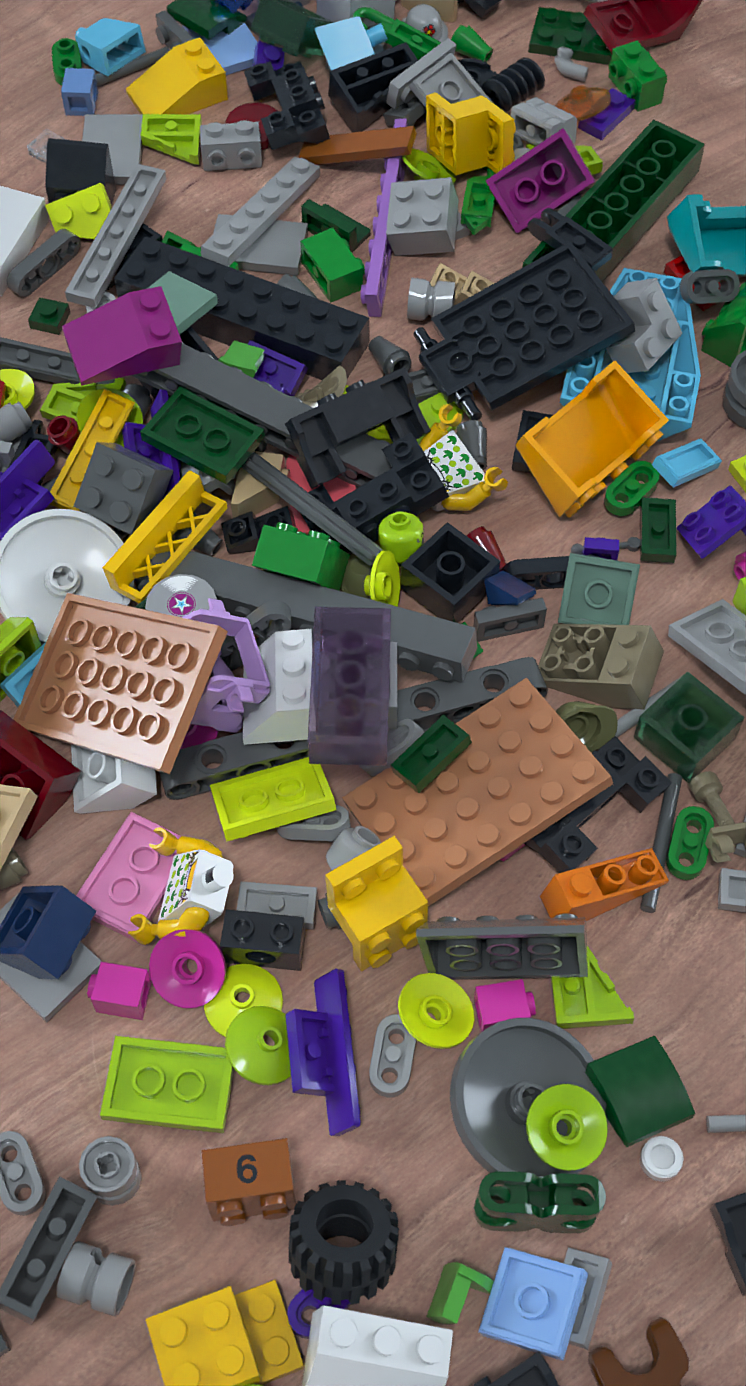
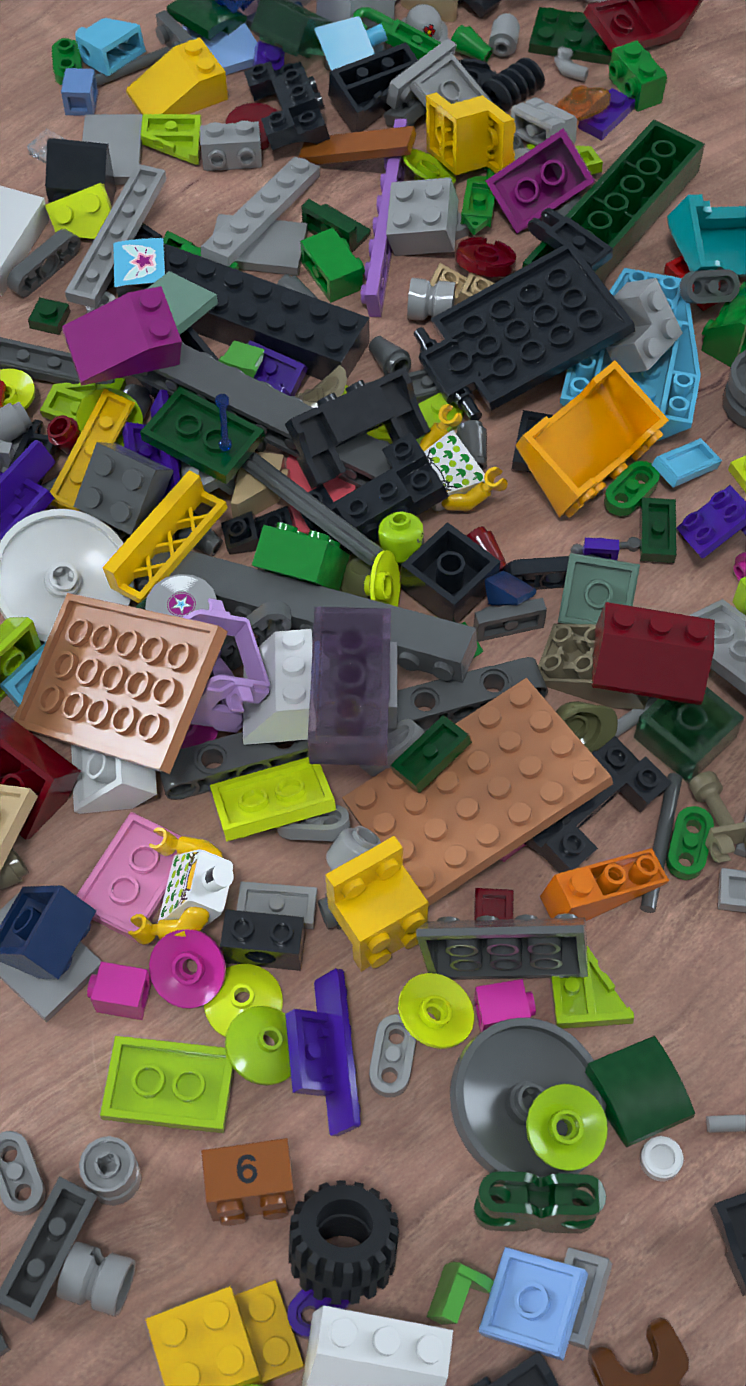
none -> medium azure sticker [113,238,165,287]
none -> clear blue hinge [215,394,232,451]
none -> dark red tile [455,237,517,277]
none -> dark red tile [474,888,514,920]
none -> light grey brick [488,13,520,57]
none -> dark red slope [592,602,715,705]

